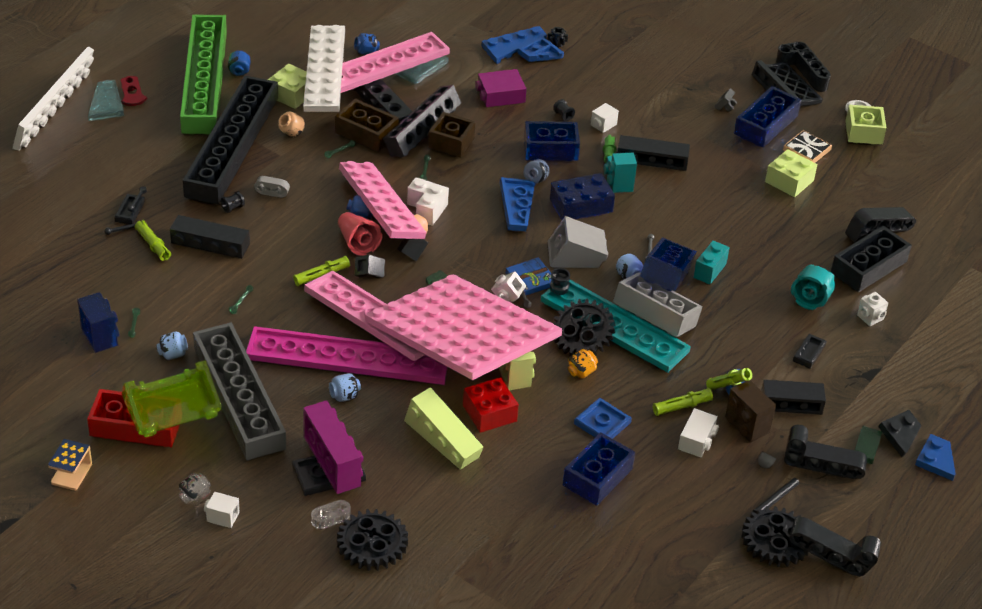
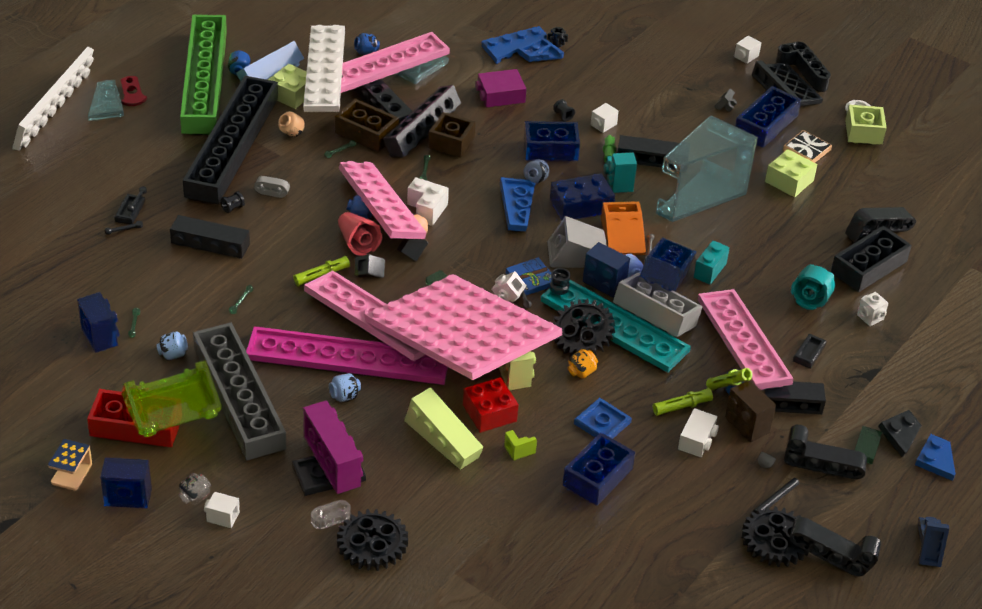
lime pin [135,220,171,261] -> none
none -> clear blue brick [100,458,152,508]
none -> brick [236,41,304,81]
none -> lime panel [504,430,537,461]
none -> dark blue brick [583,242,630,298]
none -> orange slope [601,201,646,255]
none -> clear light blue windscreen [656,116,758,222]
none -> bright pink plate [698,289,793,390]
none -> white brick [734,36,761,64]
none -> dark blue bracket [917,517,949,567]

